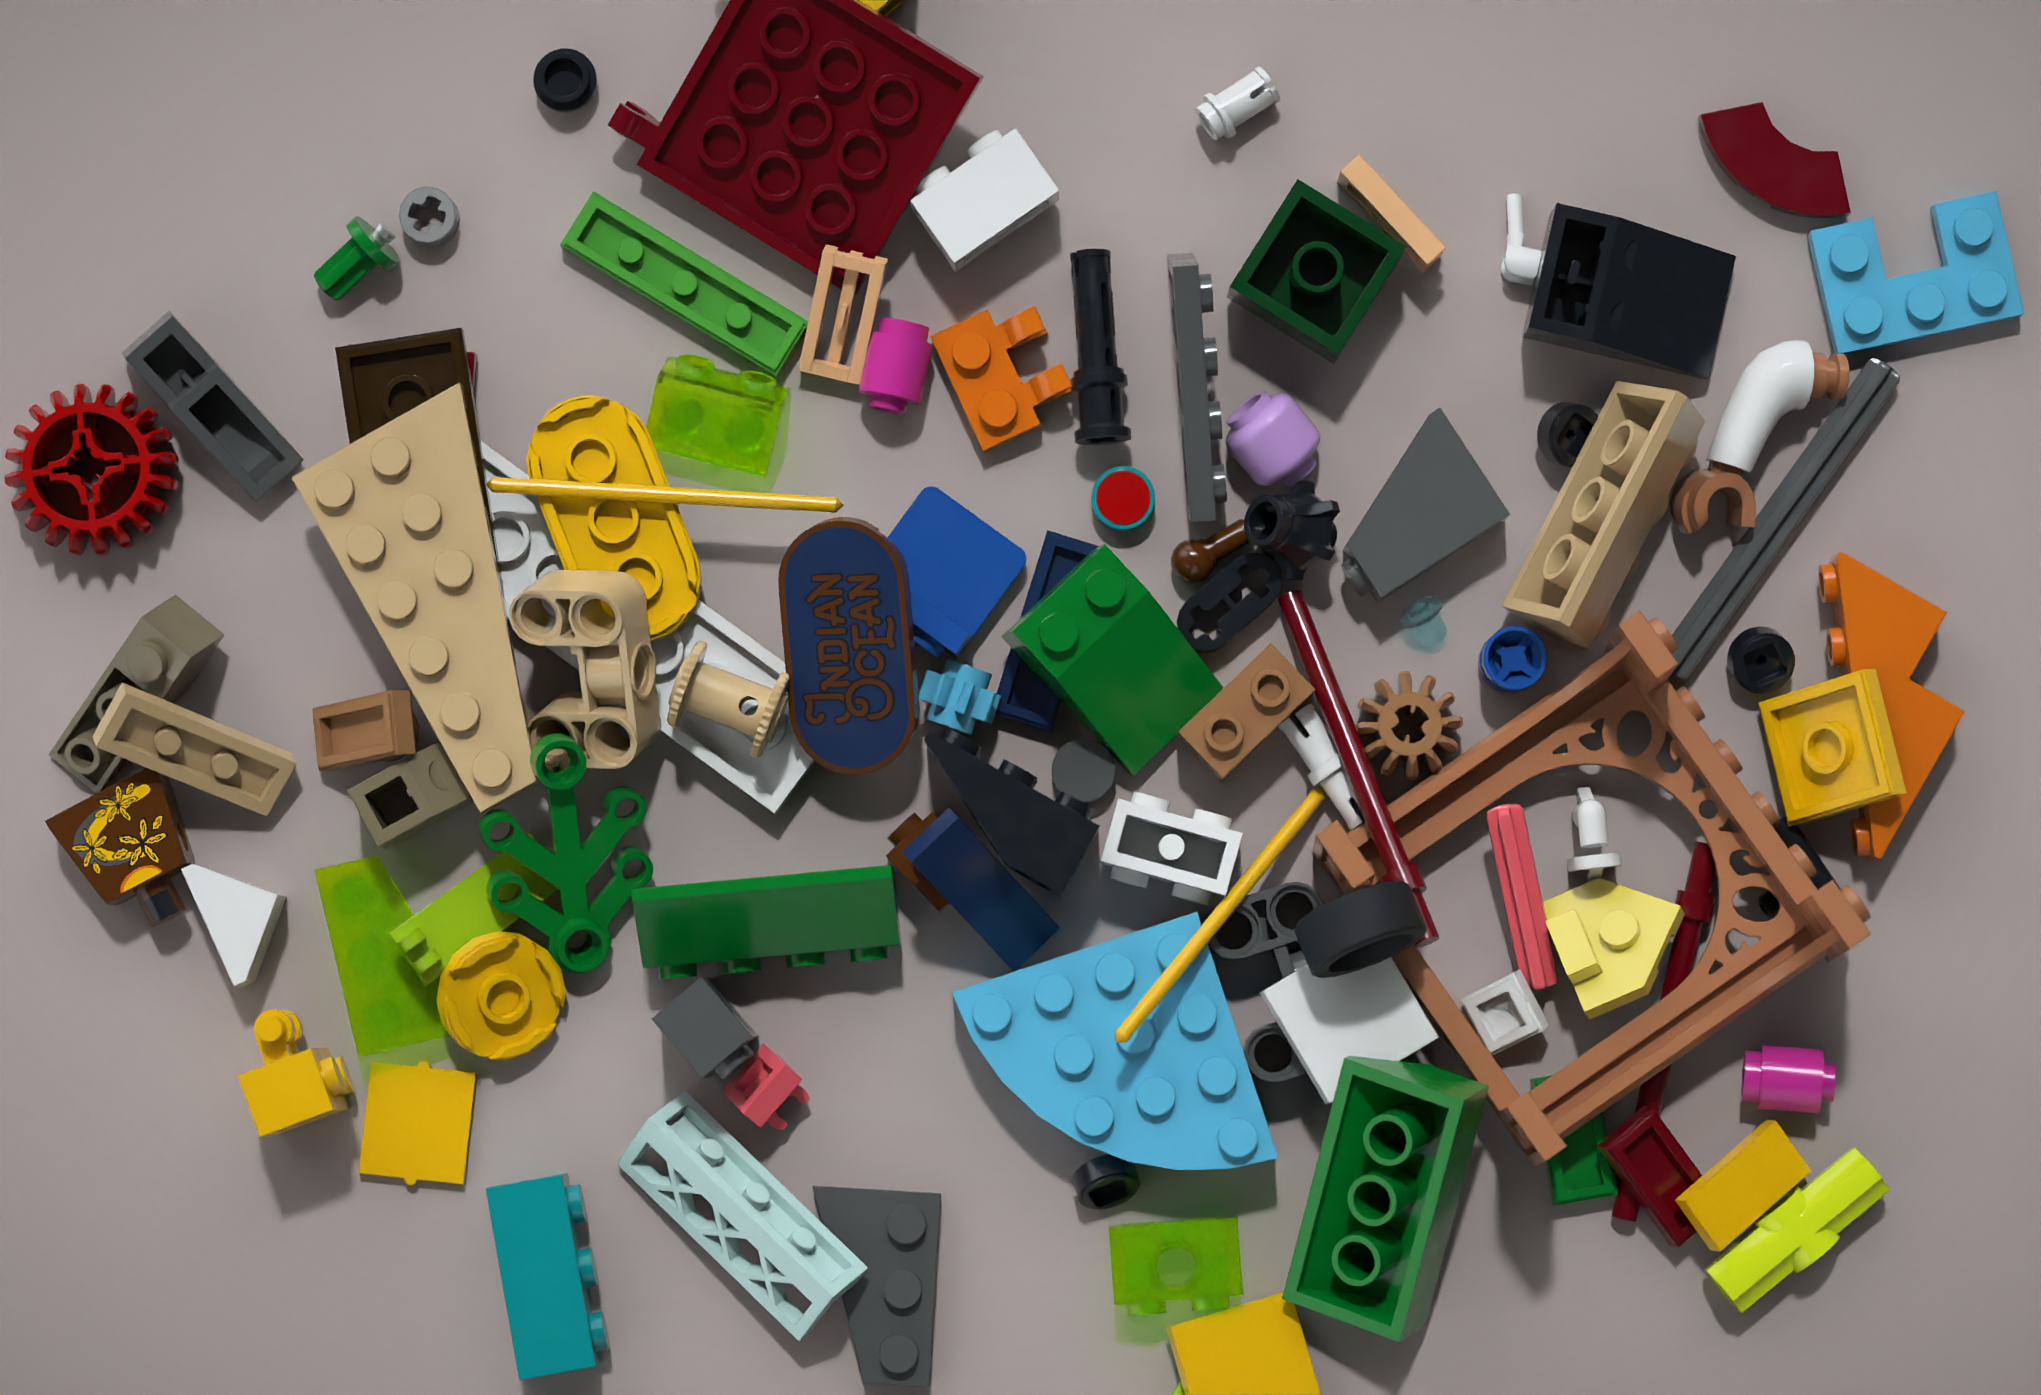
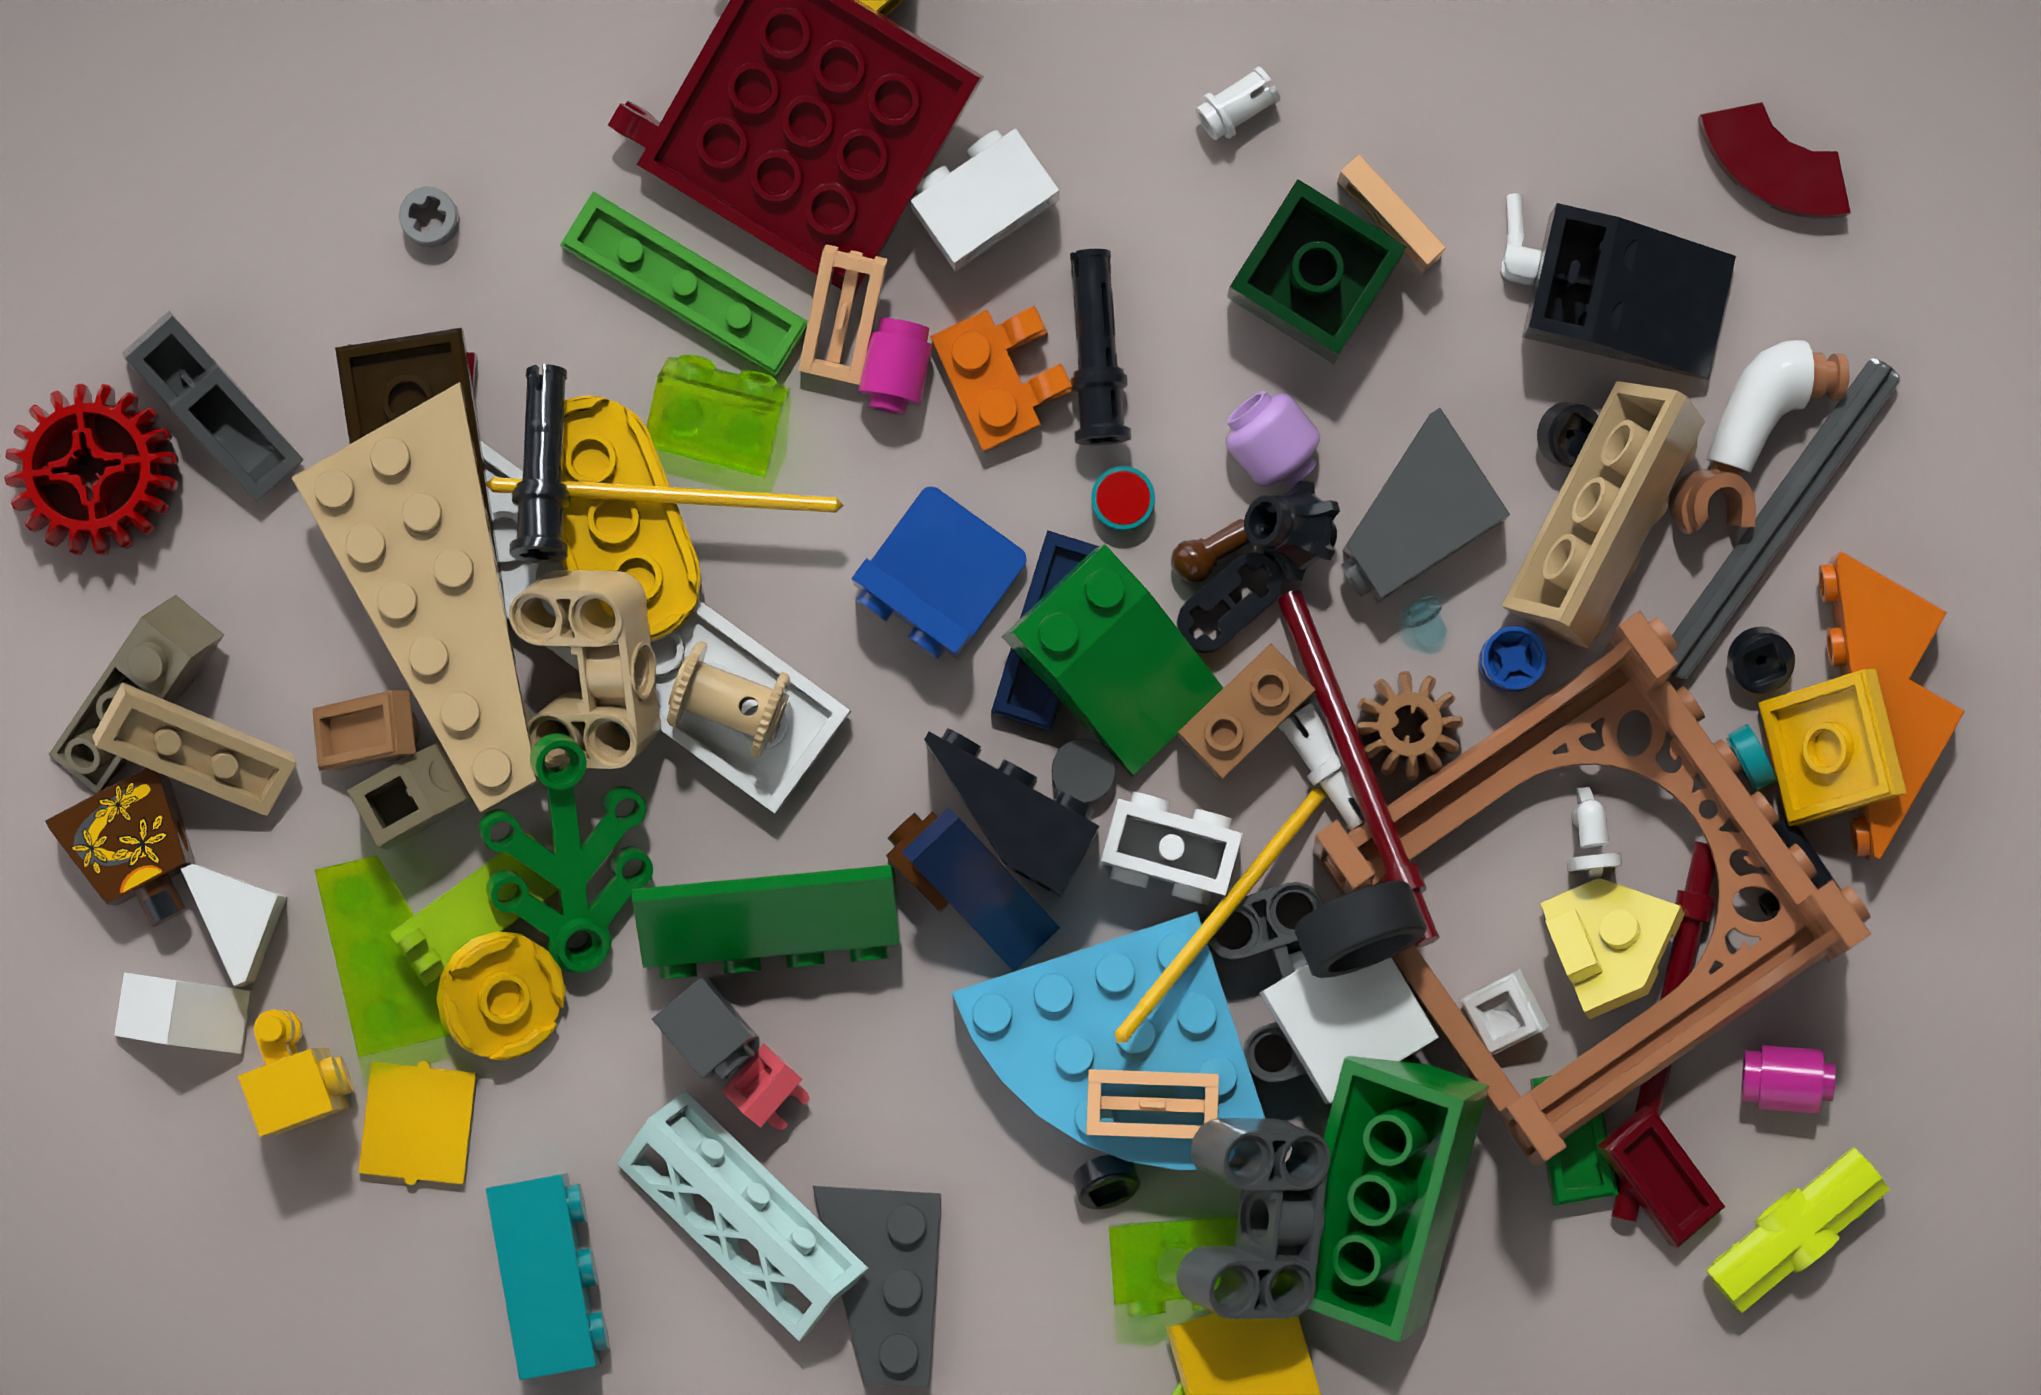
green piece [314,216,400,301] -> none
black plate [533,48,597,113] -> none
tile [778,517,920,775] -> none
medium azure gear [919,659,1001,735] -> none
dark grey wing [1167,253,1227,522] -> none
coral axle [1486,804,1559,990] -> none
yellow tile [1675,1120,1811,1252] -> none
medium azure plate [1807,191,2025,355] -> none
none -> white slope [114,972,252,1054]
none -> black pin [509,364,570,563]
none -> light nougat tile [1086,1069,1219,1139]
none -> dark grey beam [1177,1118,1330,1319]
none -> teal tile [1726,724,1777,791]

